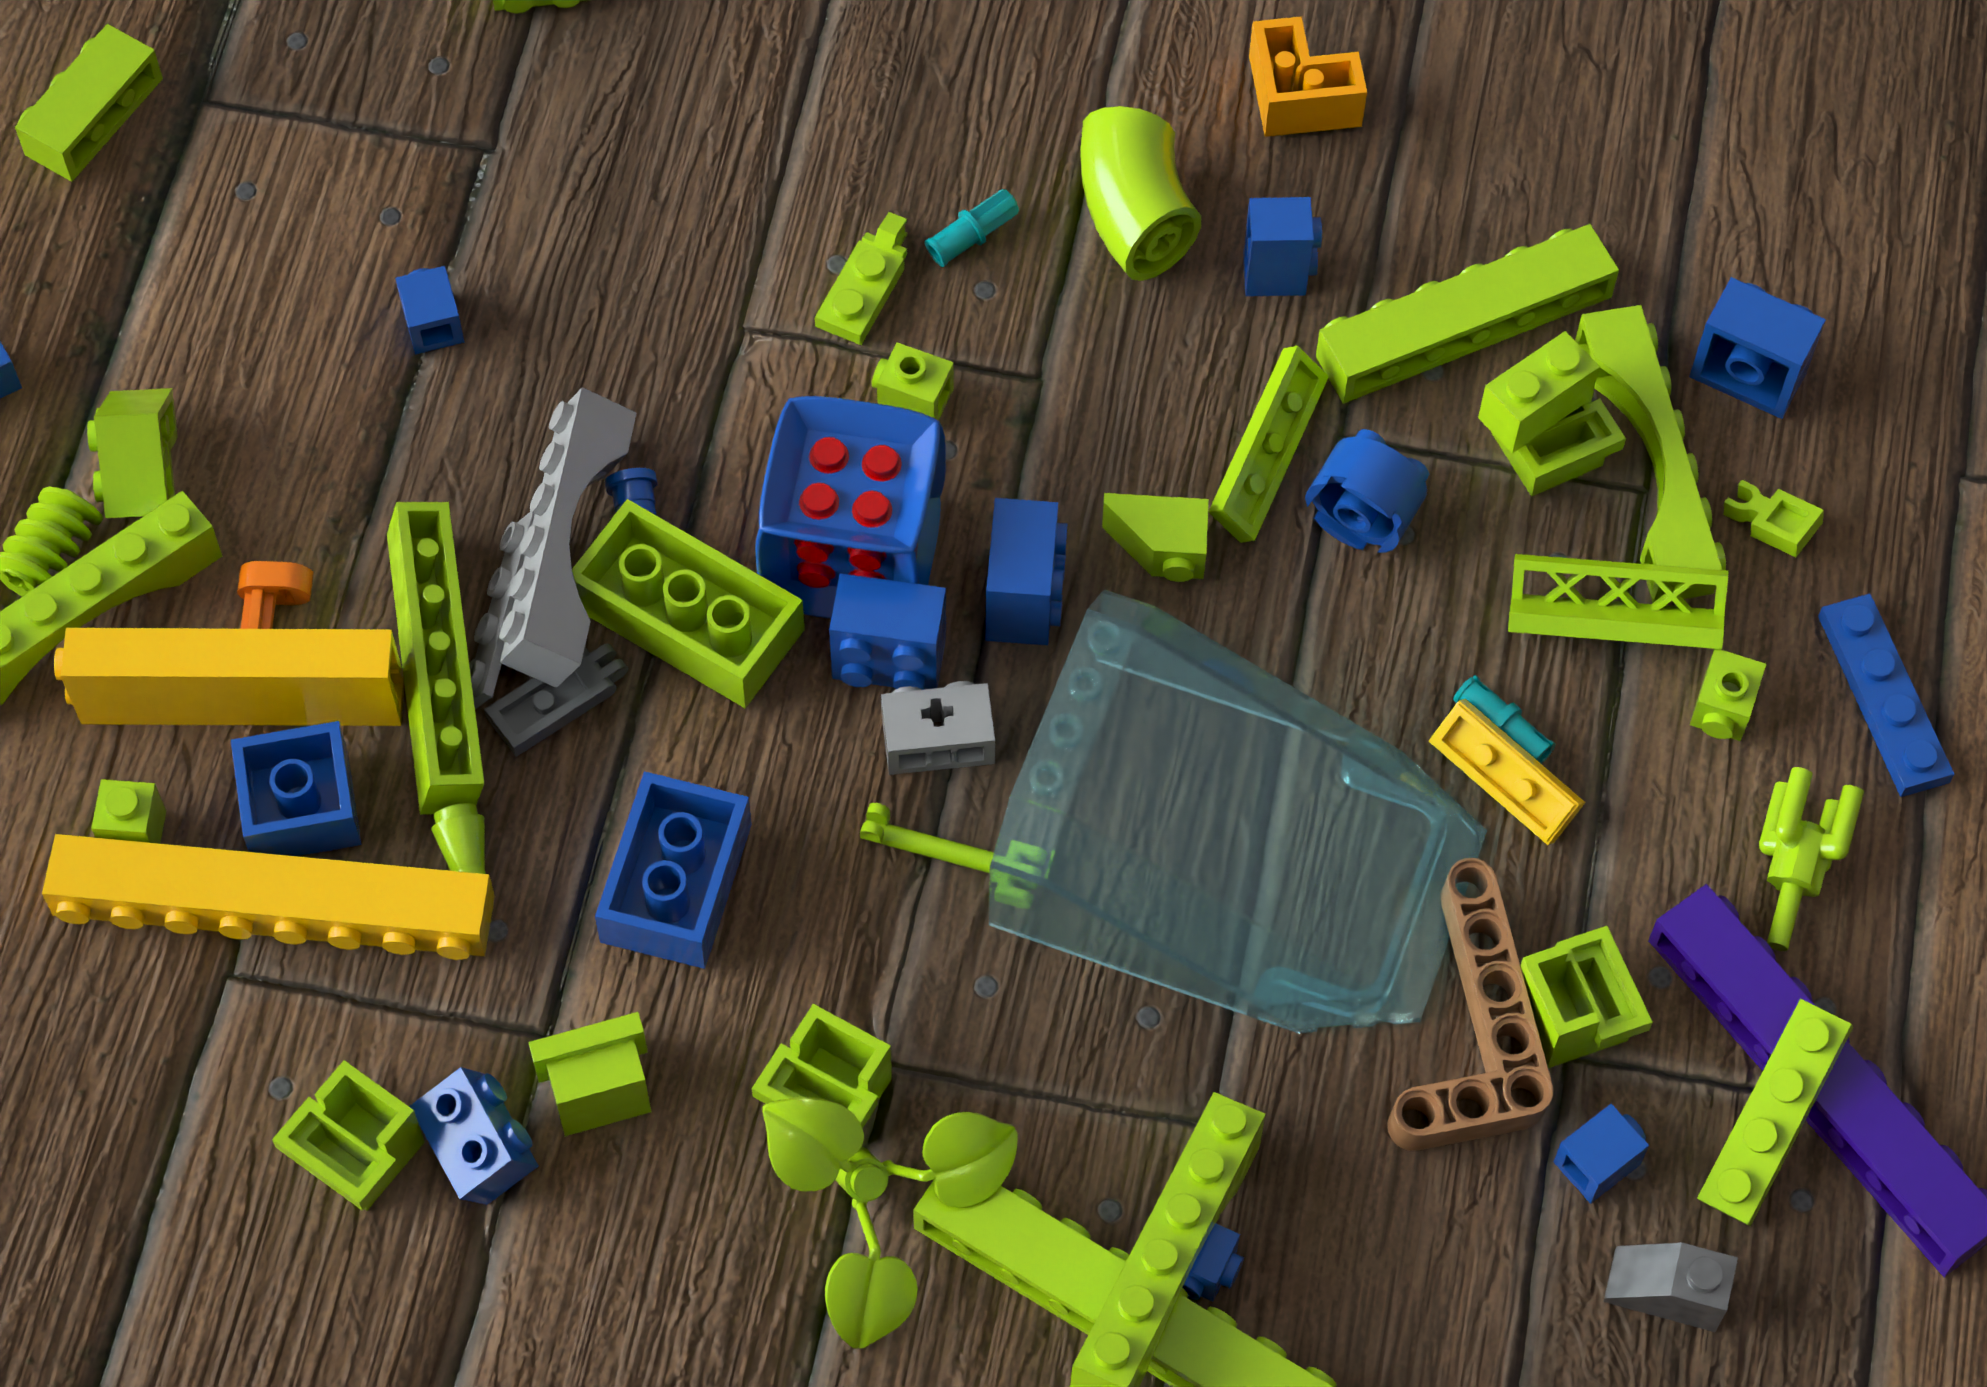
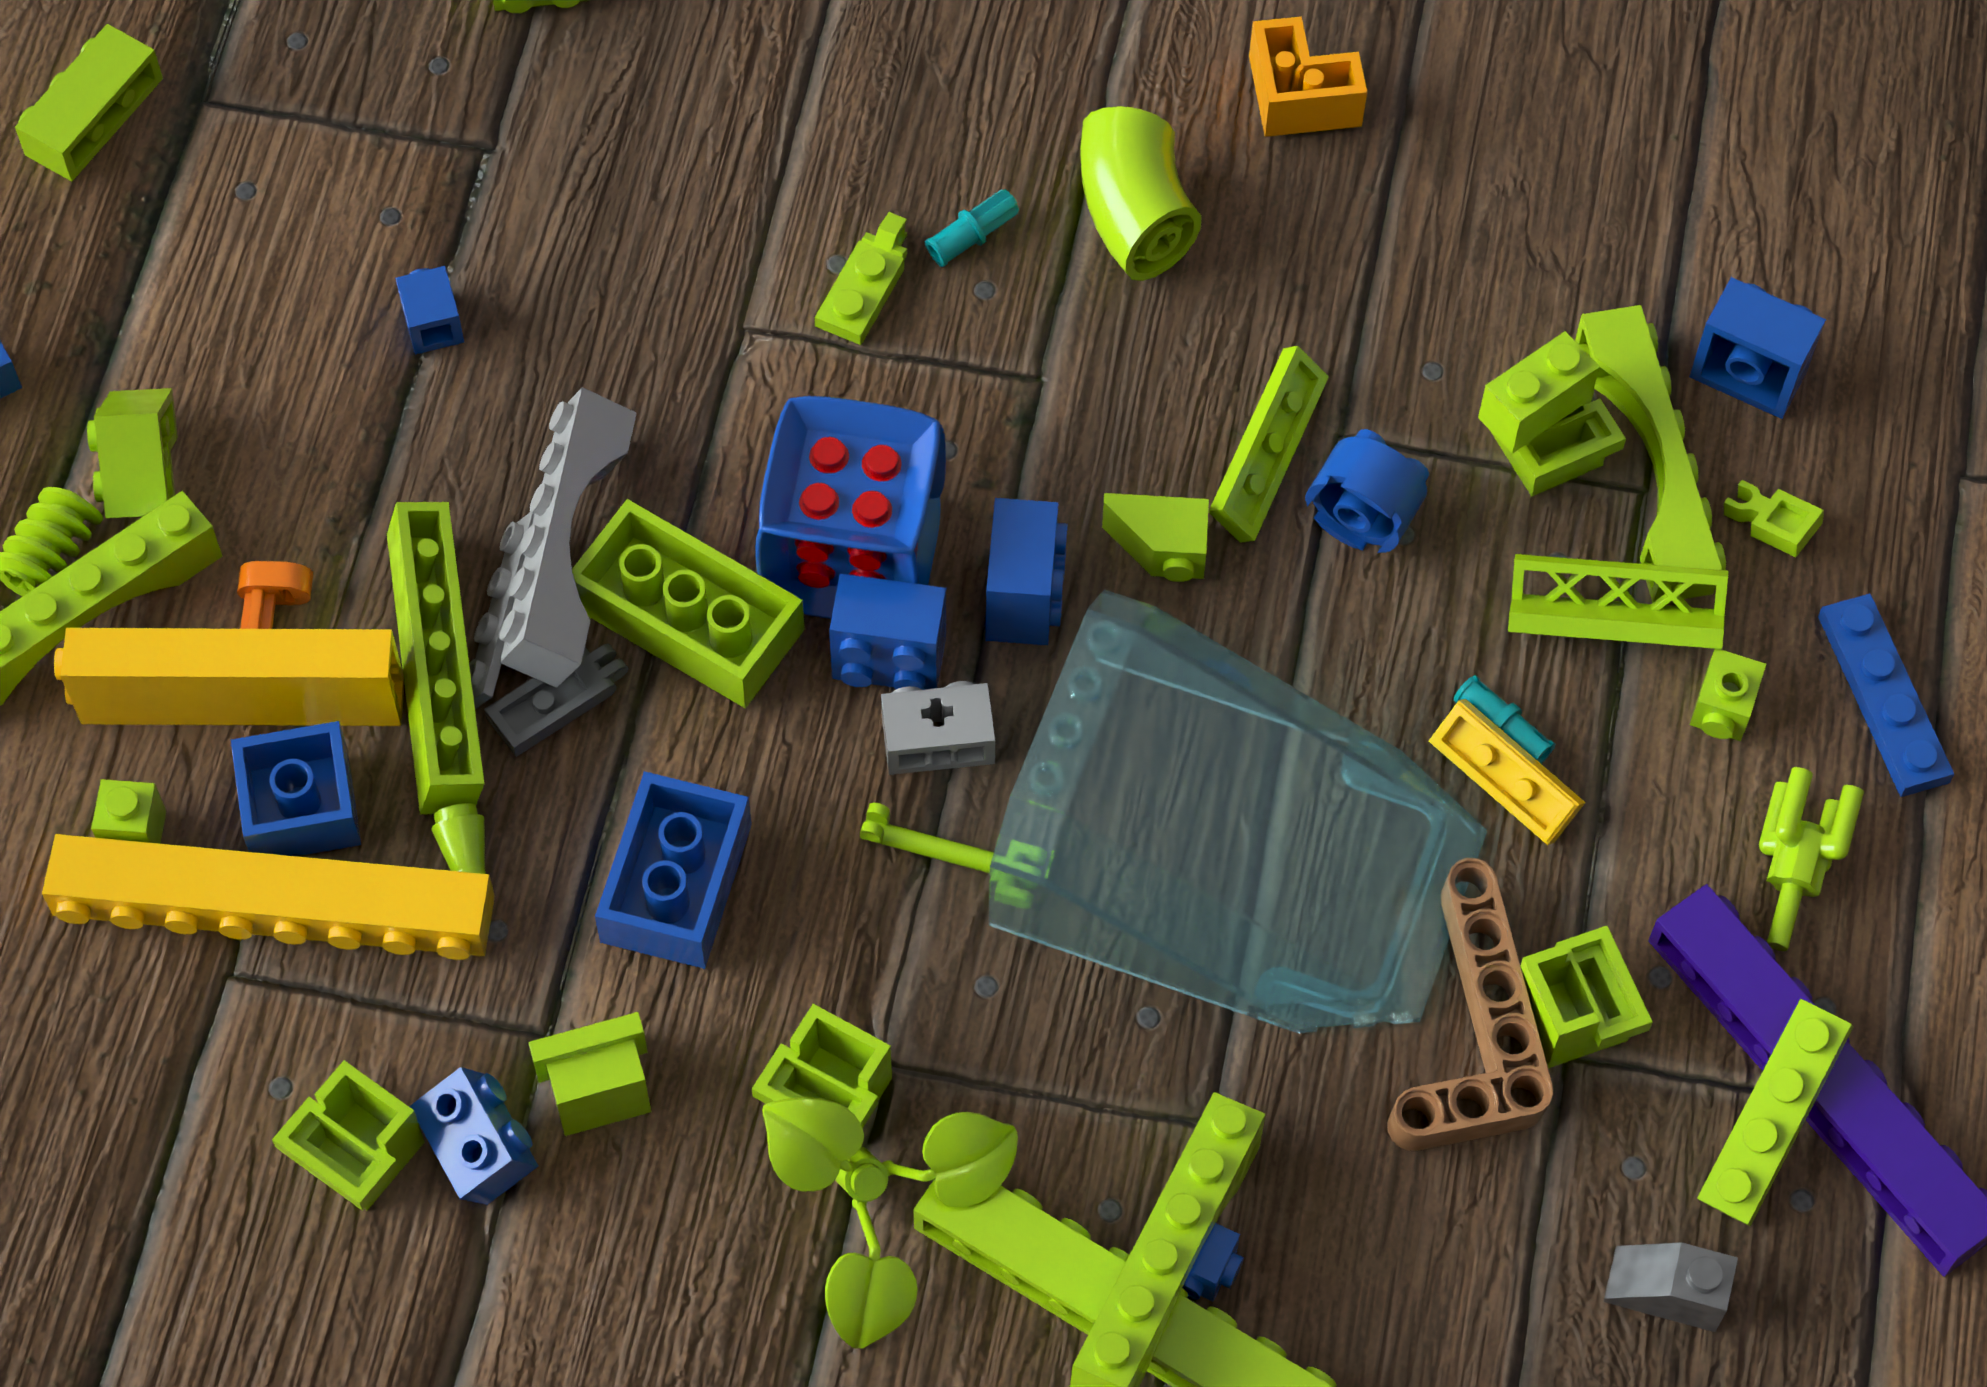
blue piece [604,468,657,516] -> none
lime brick [872,342,954,421] -> none
blue brick [1243,197,1322,296] -> none
lime brick [1316,224,1619,404] -> none
blue brick [1553,1104,1649,1204] -> none

